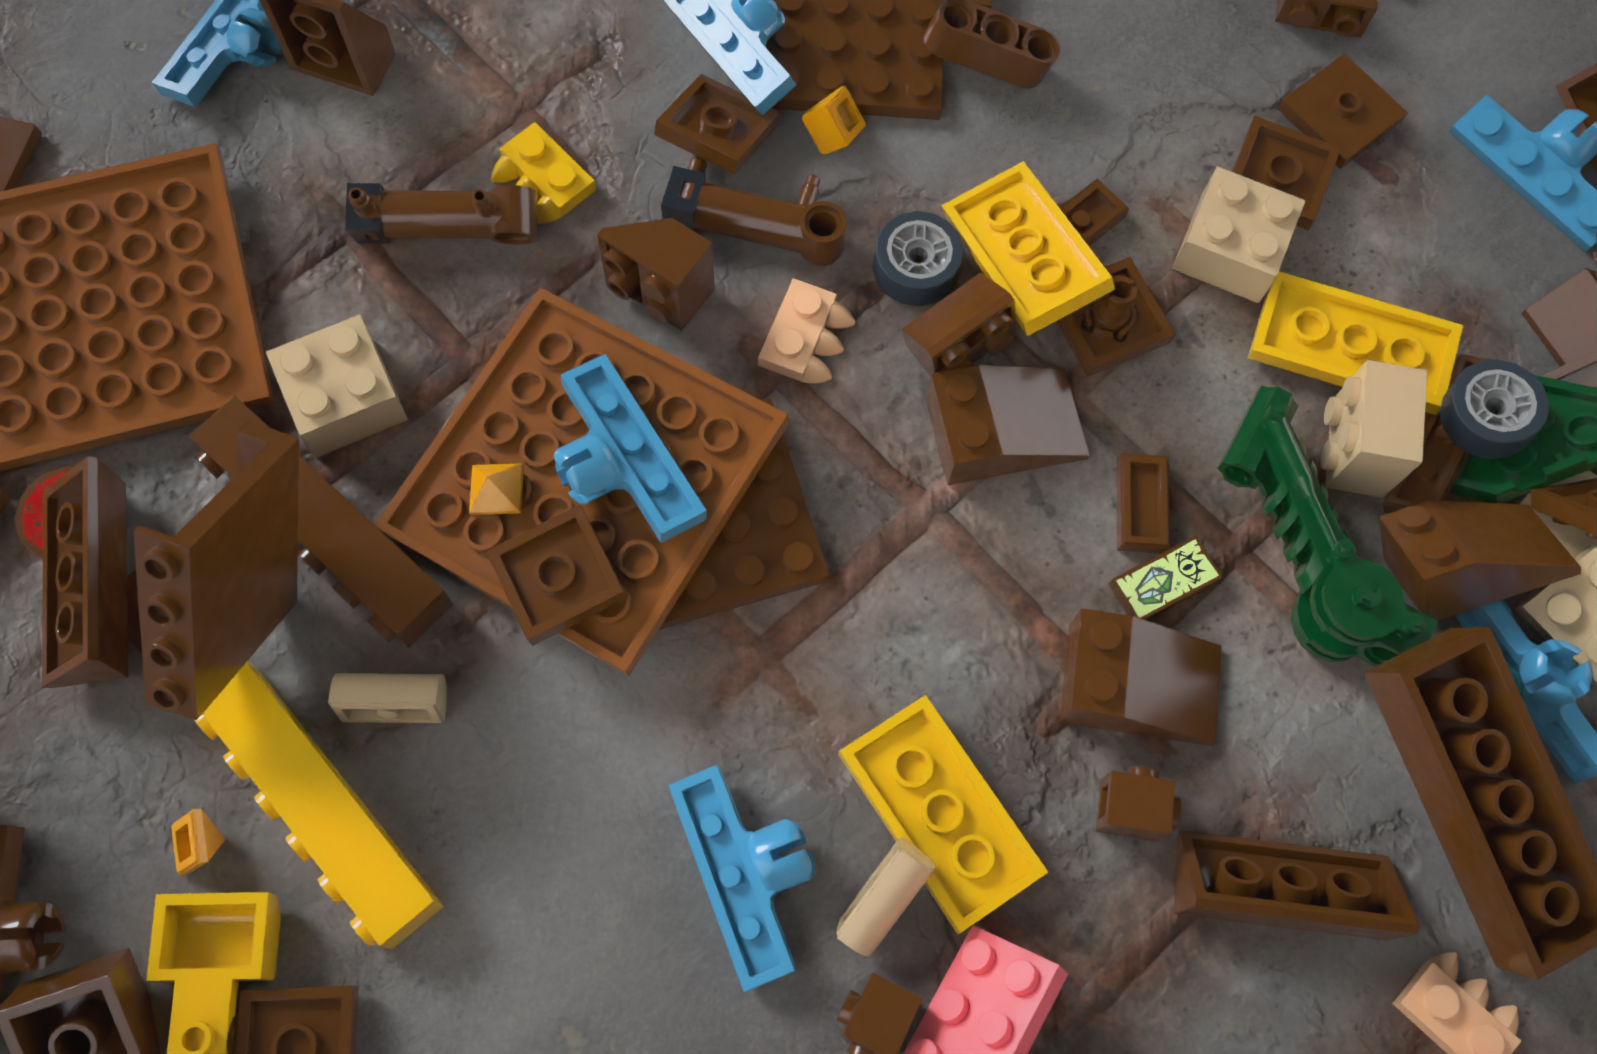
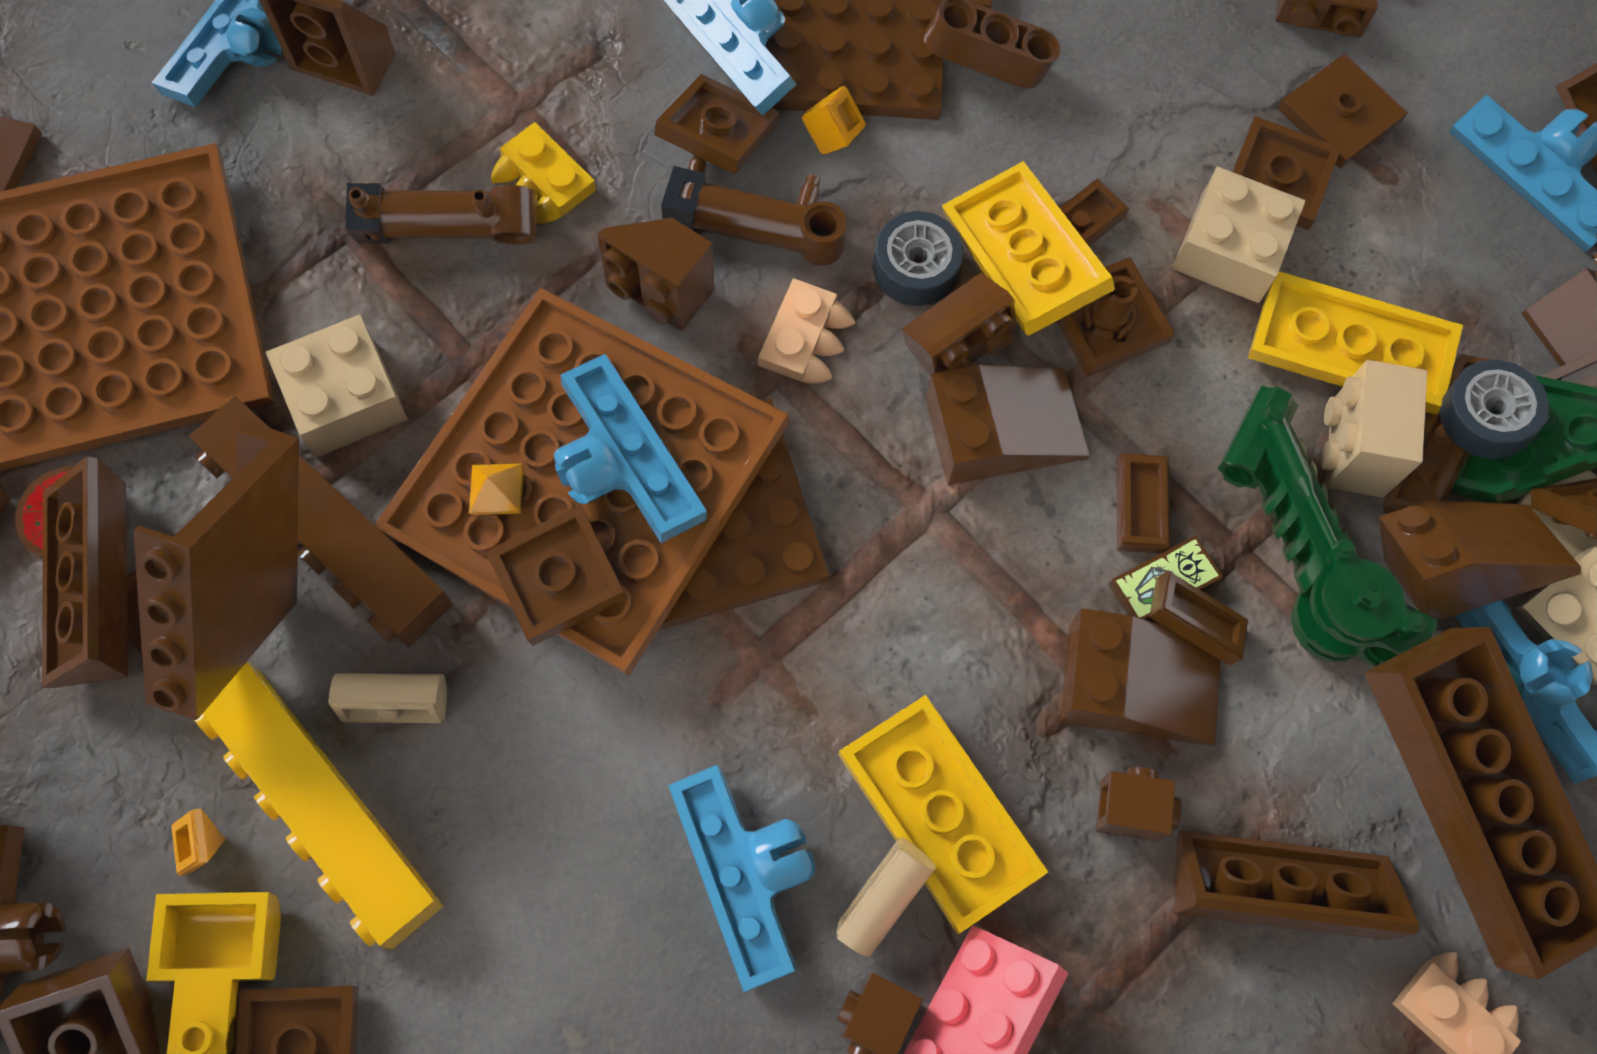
none -> reddish brown tile [1149,570,1248,666]

